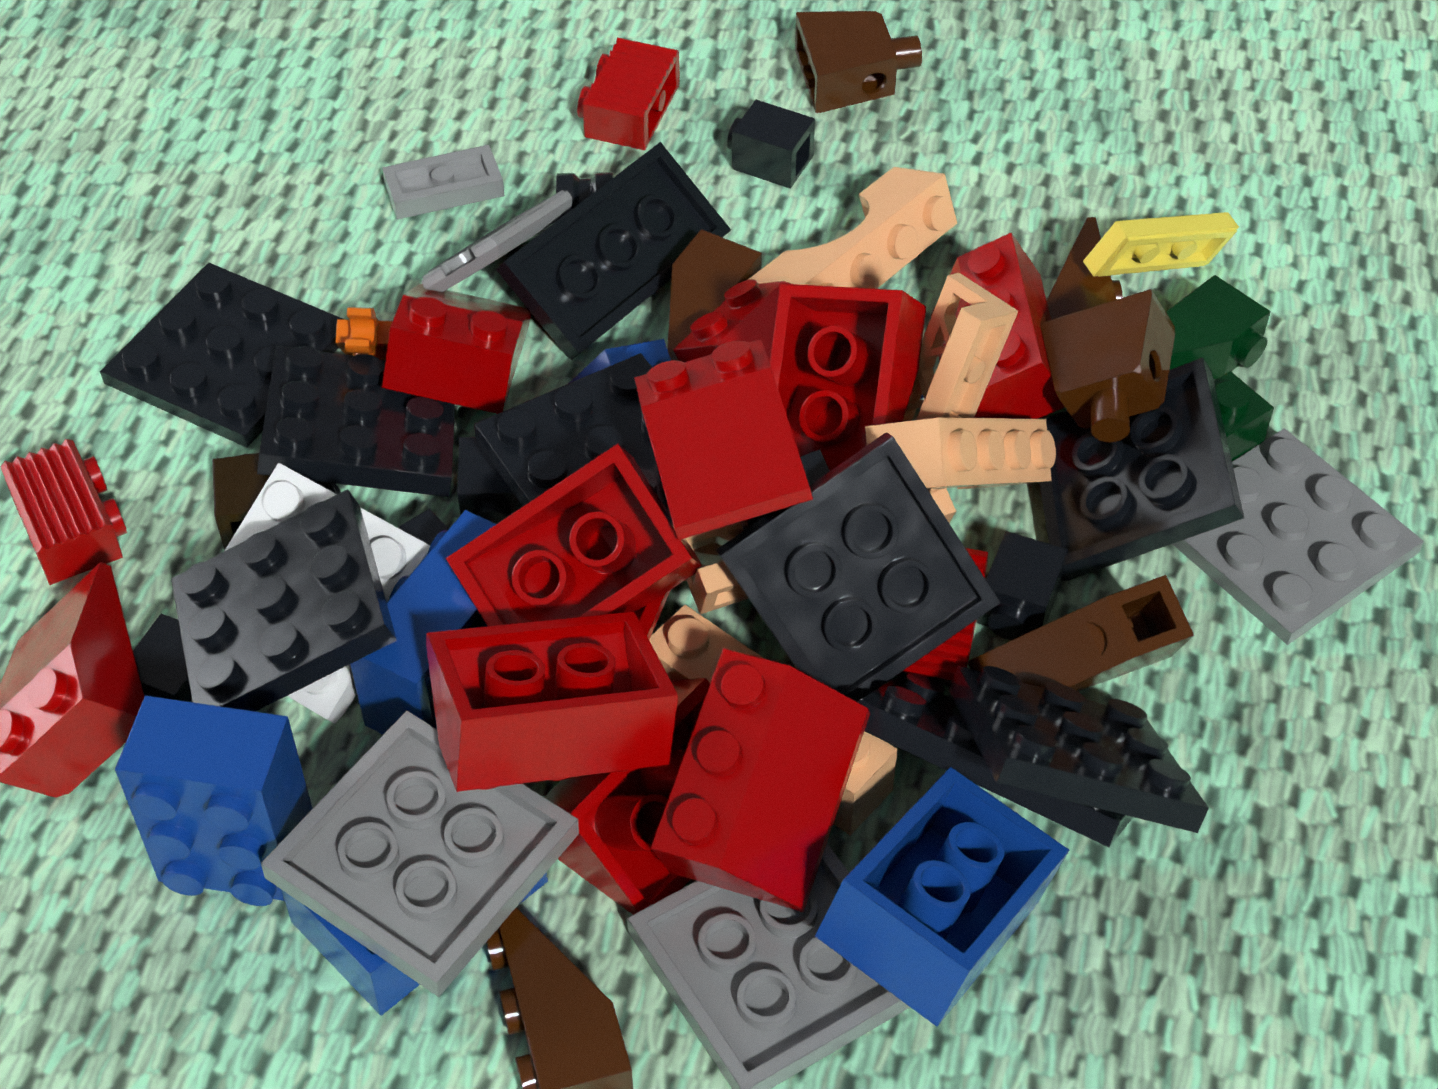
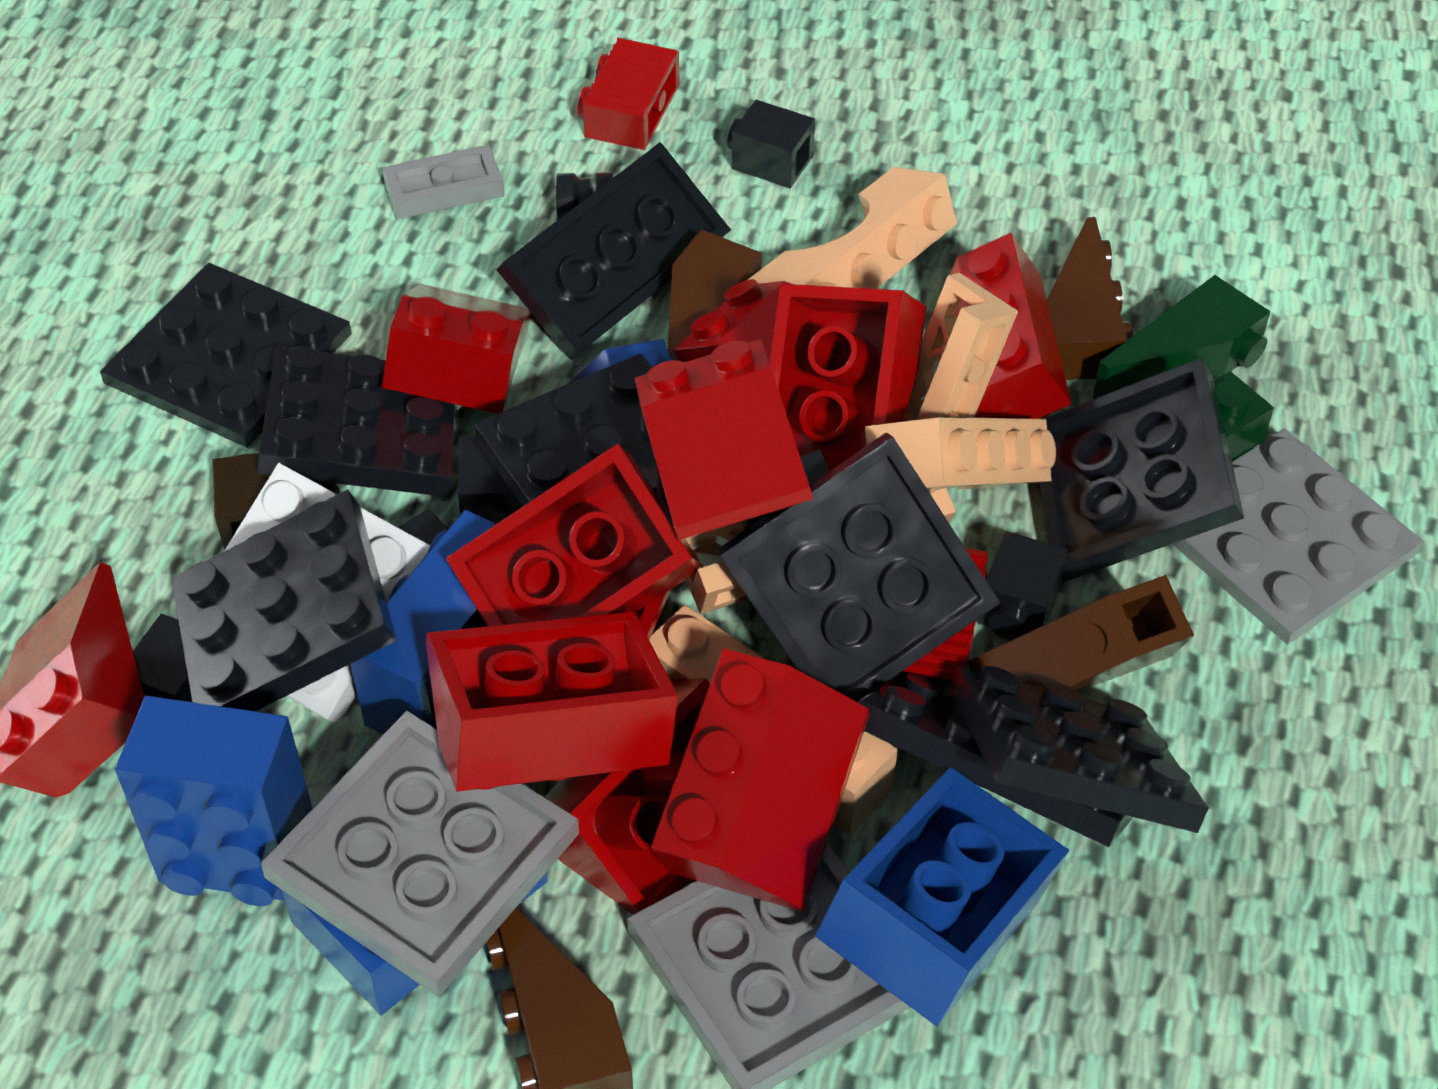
red brick [0,439,127,585] -> none
orange plate [335,307,392,360] -> none
light grey tile [421,190,572,292] -> none
reddish brown torso [795,11,922,113] -> none
reddish brown torso [1041,289,1175,442] -> none
light yellow tile [1083,212,1239,277] -> none

